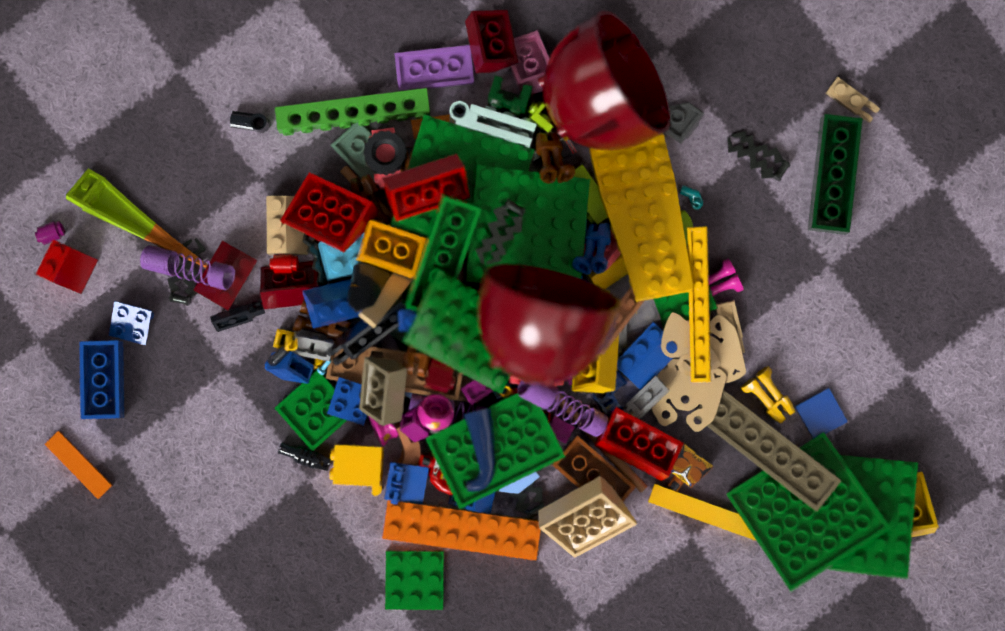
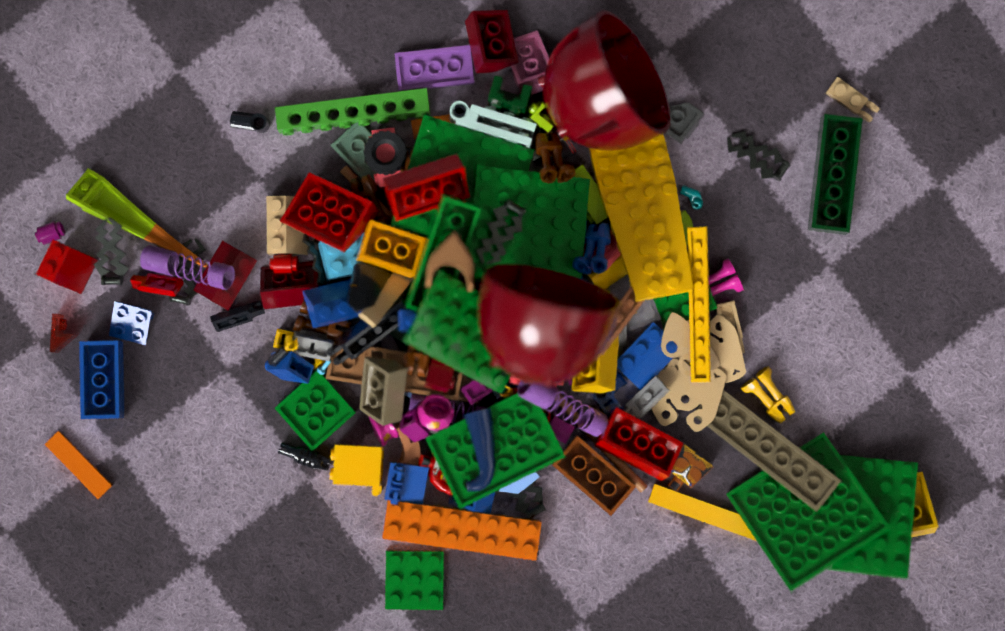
blue hinge [327,377,367,426] -> none
tan slope [538,476,637,558] -> none
blue tile [794,388,848,439] -> none
none -> clear red slope [50,314,78,353]
none -> pearl dark grey piece [94,218,129,286]
none -> red hinge [130,273,184,297]
none -> medium nougat animal [425,231,475,292]

